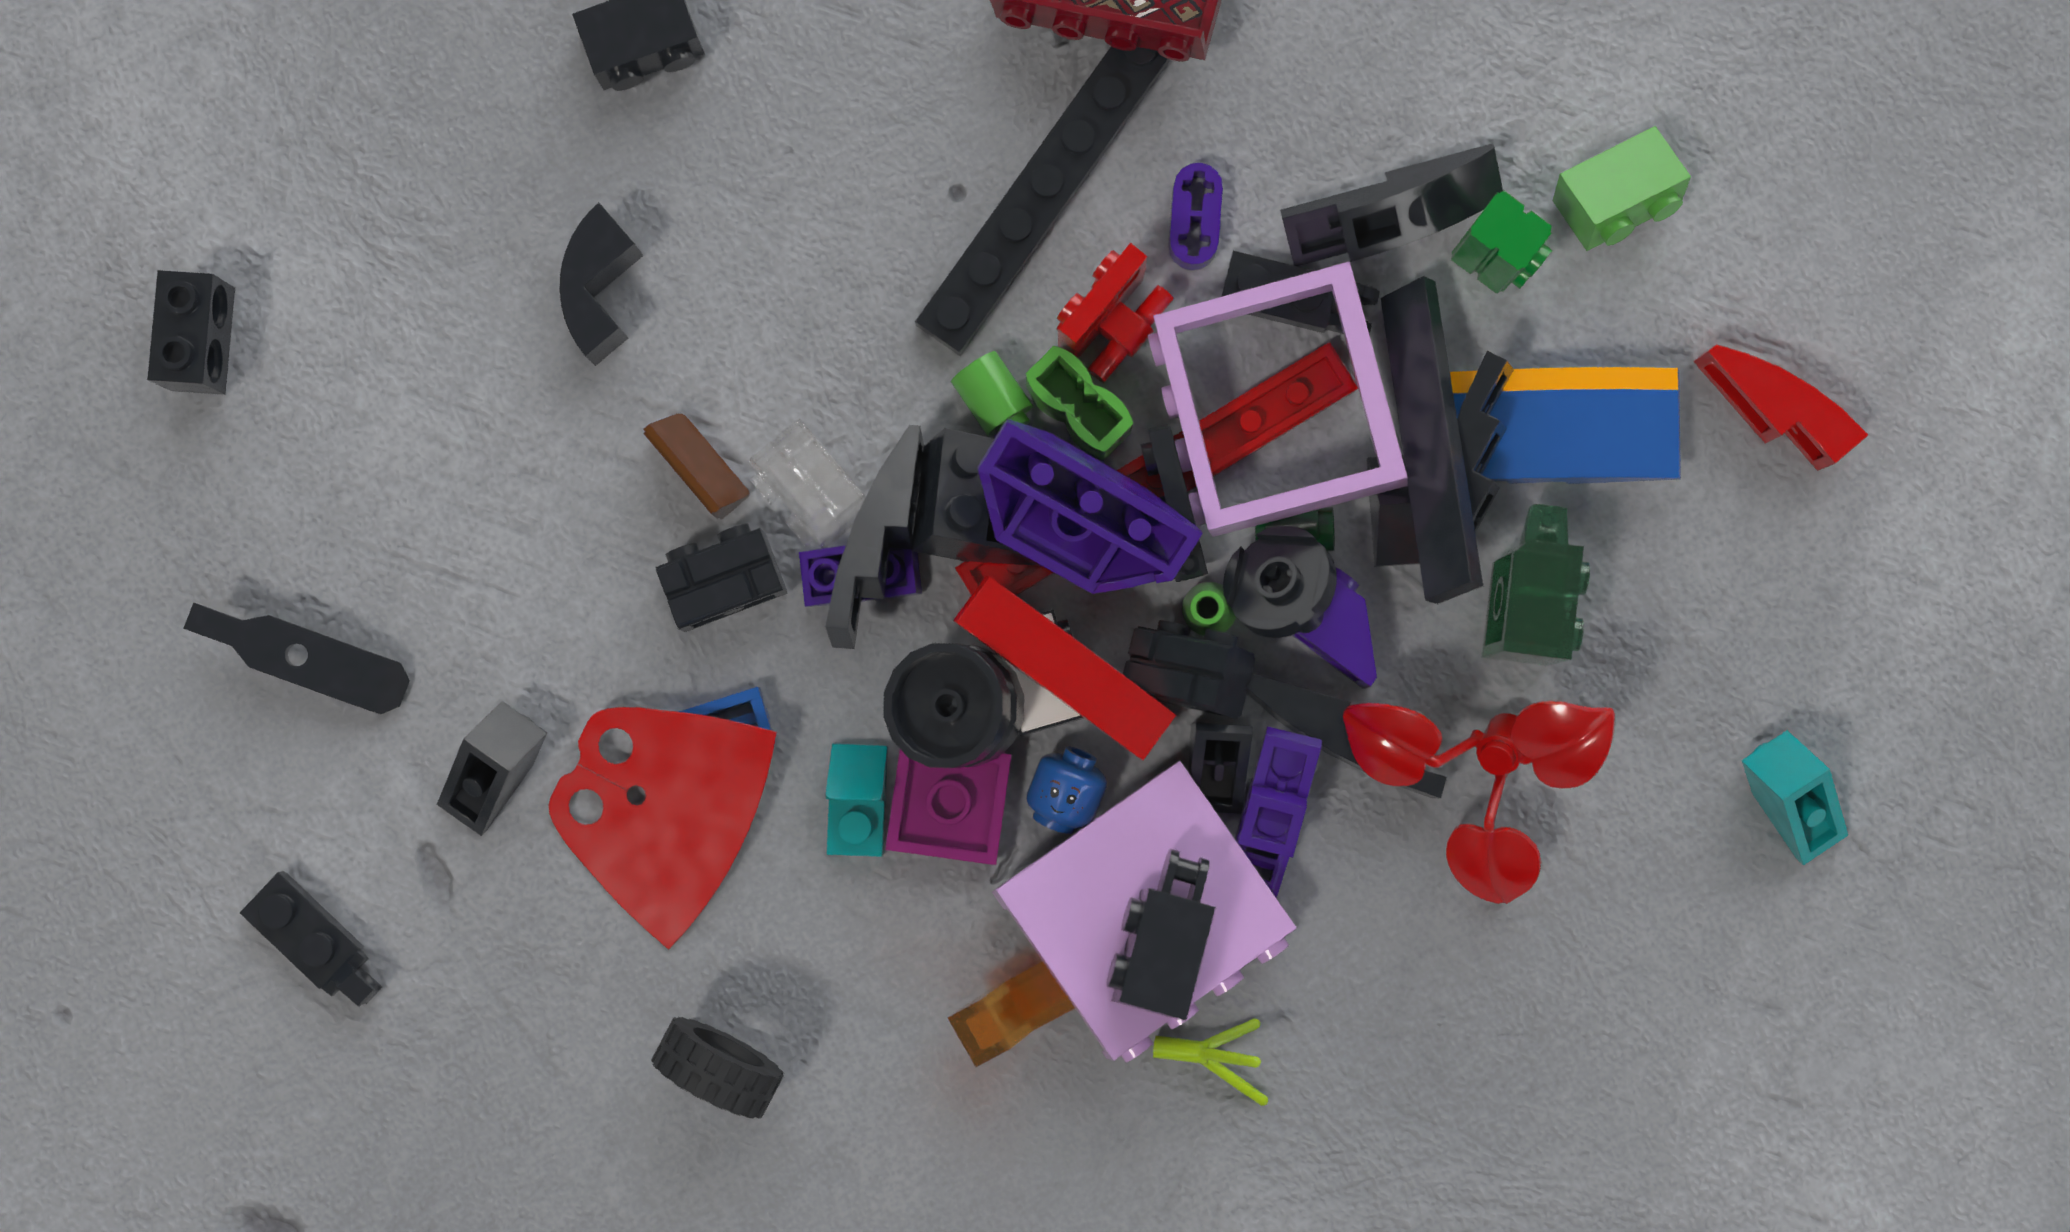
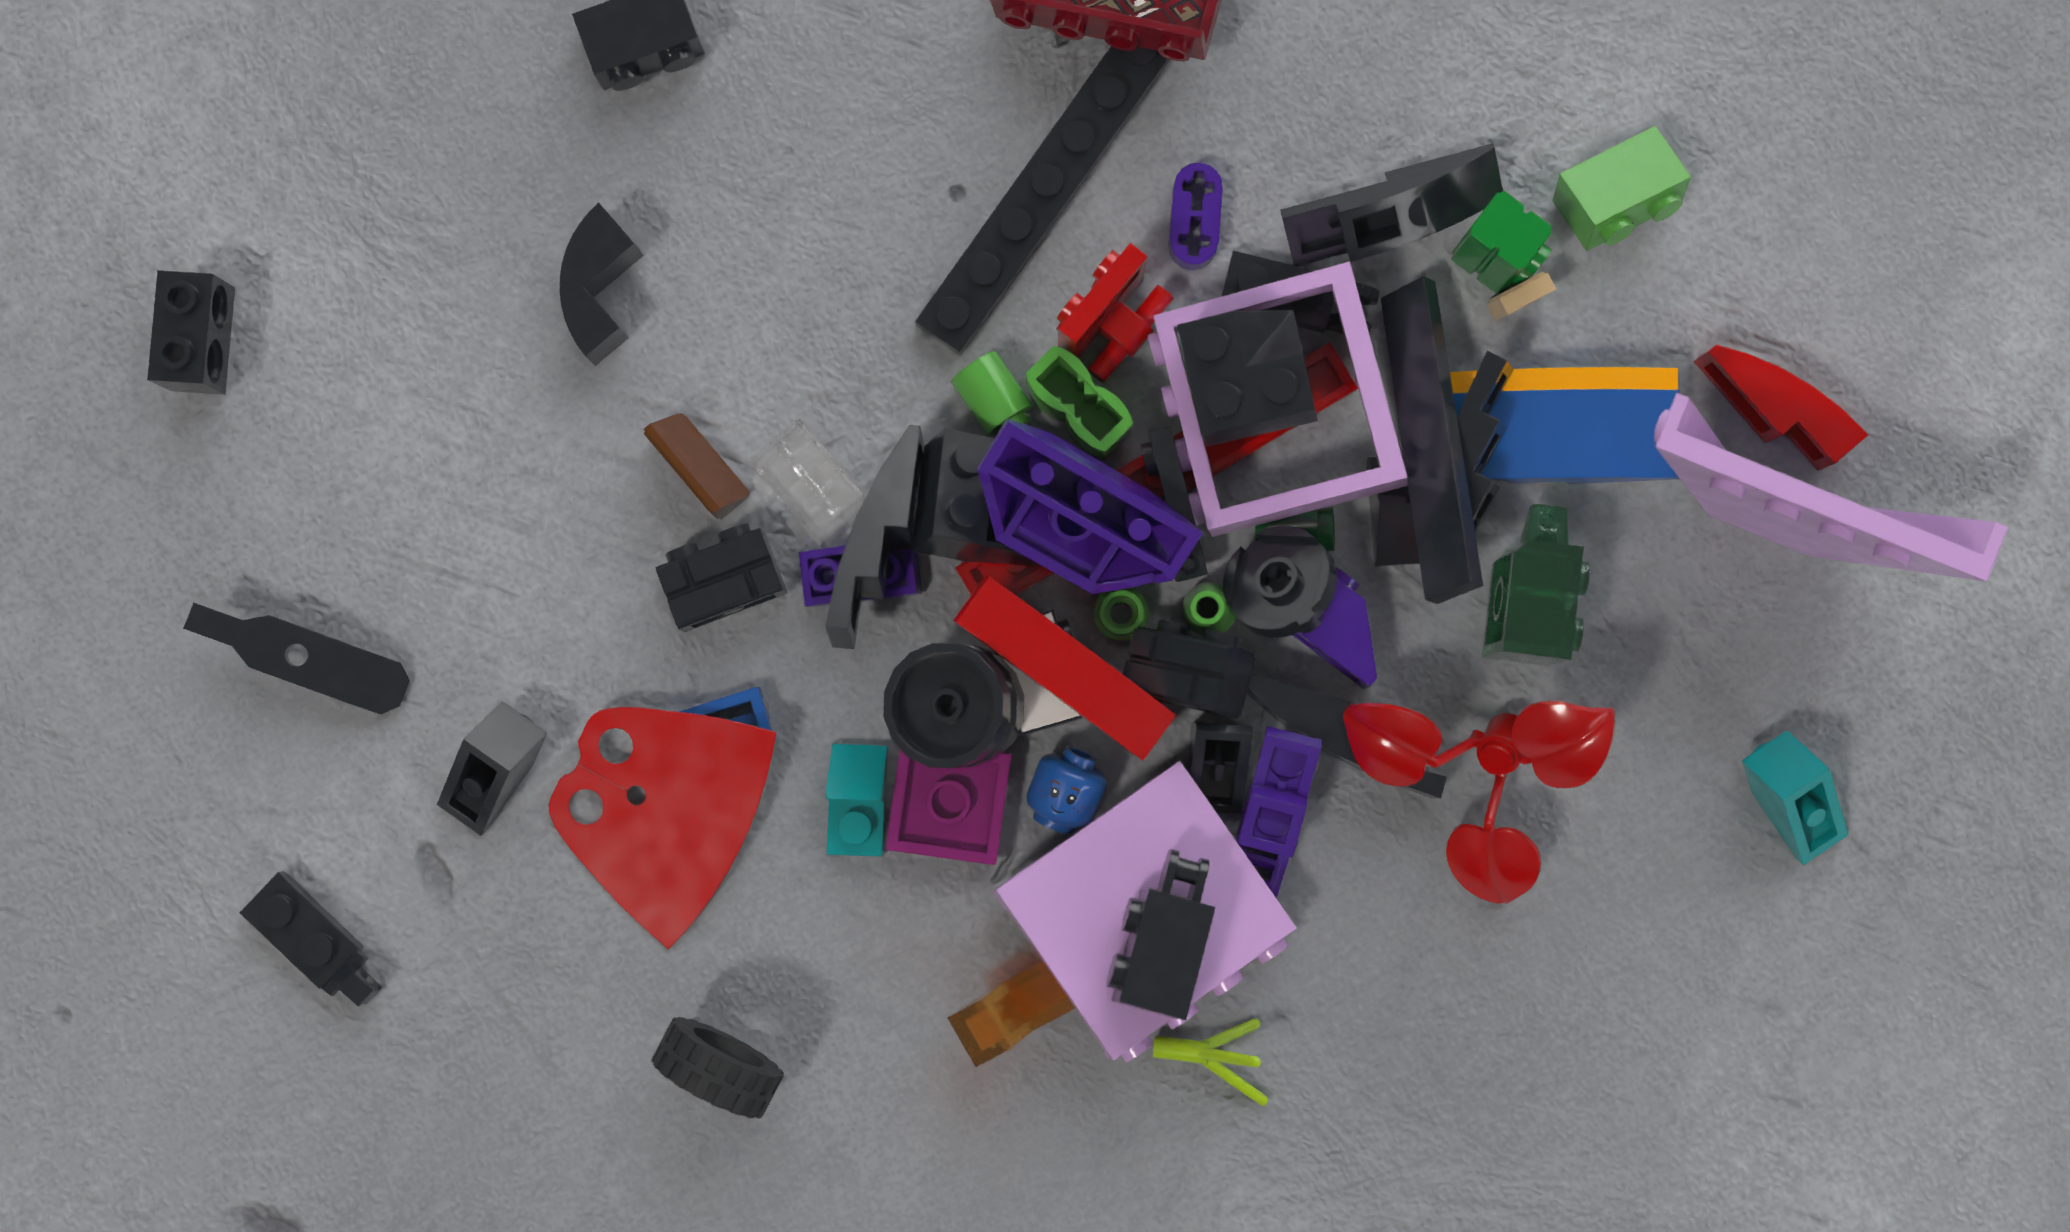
none -> bright green plate [1094,588,1149,641]
none -> black slope [1177,310,1318,447]
none -> tan tile [1486,272,1556,321]
none -> lavender piece [1654,393,2008,582]

